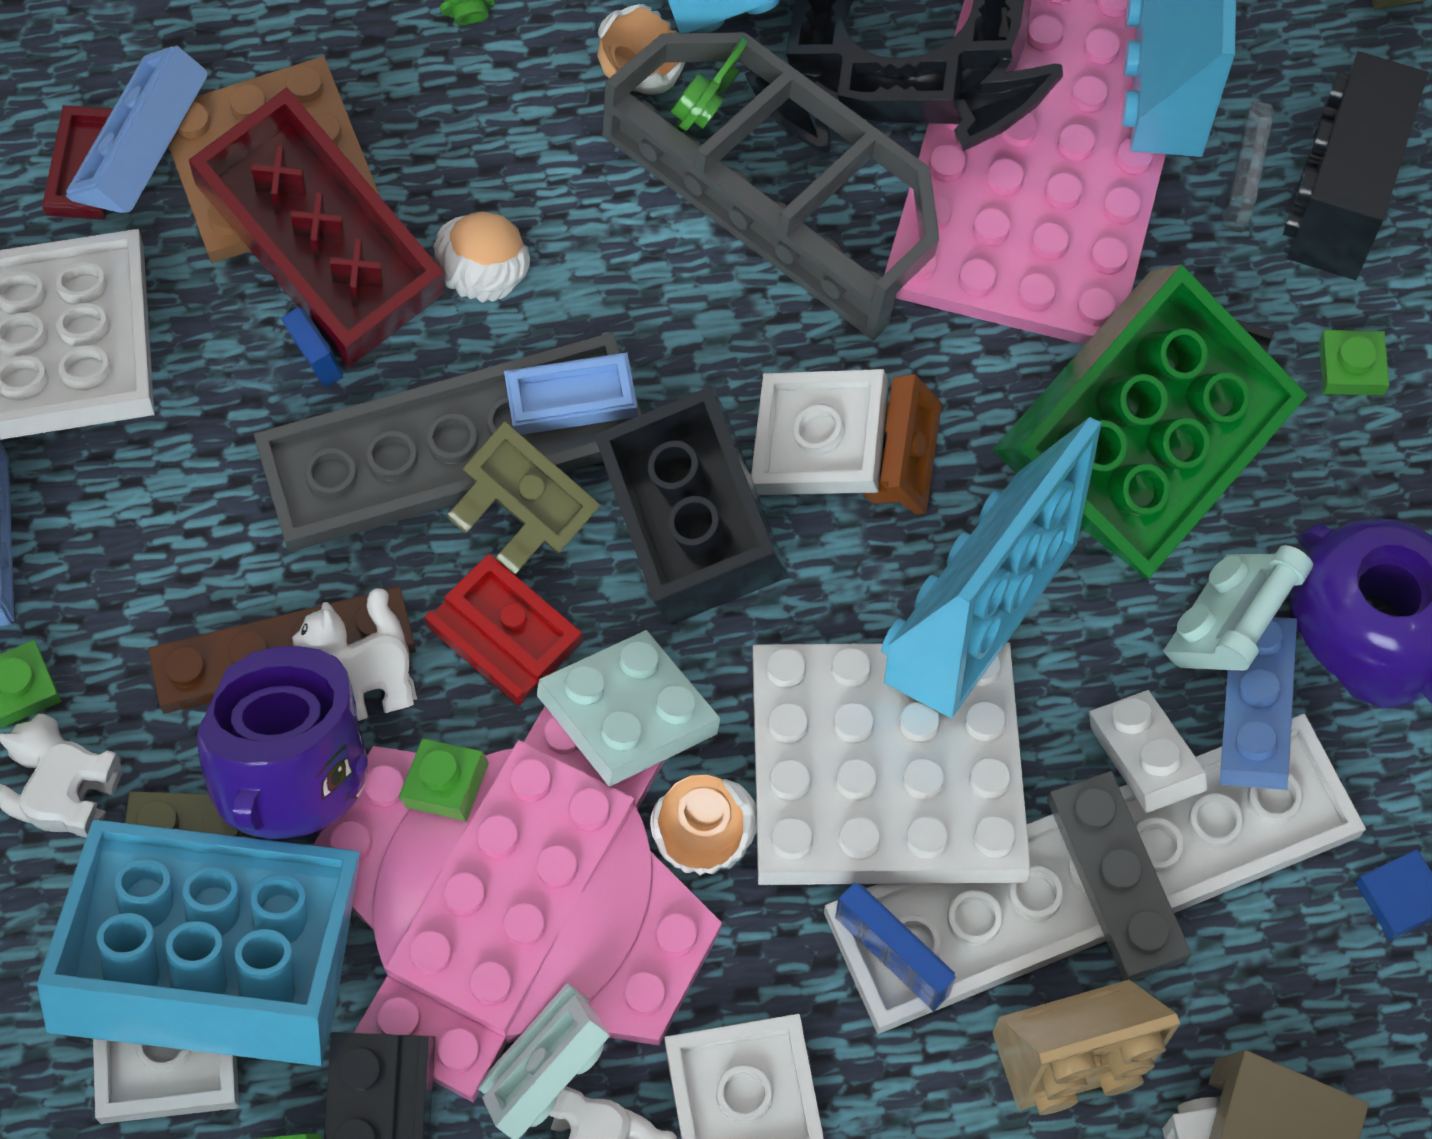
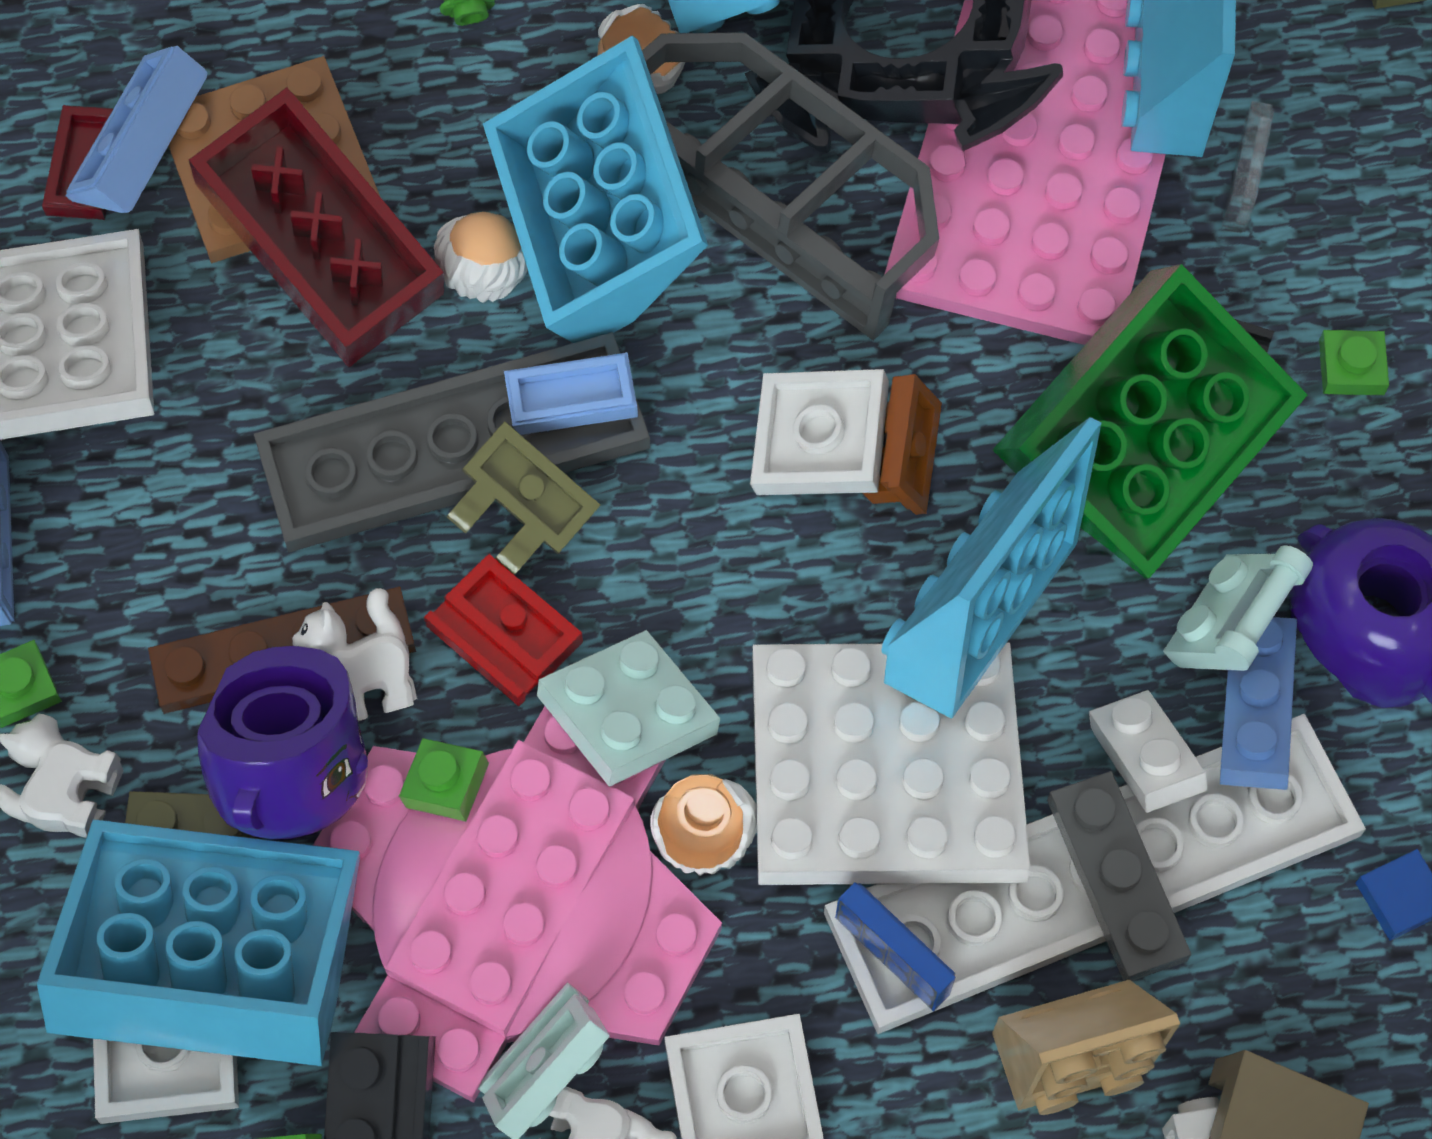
blue tile [281,307,343,388] -> none
black brick [594,386,789,625] -> none
bright green plate [670,36,747,132] -> none
black brick [1282,51,1429,281] -> none
none -> medium azure slope [483,35,708,343]

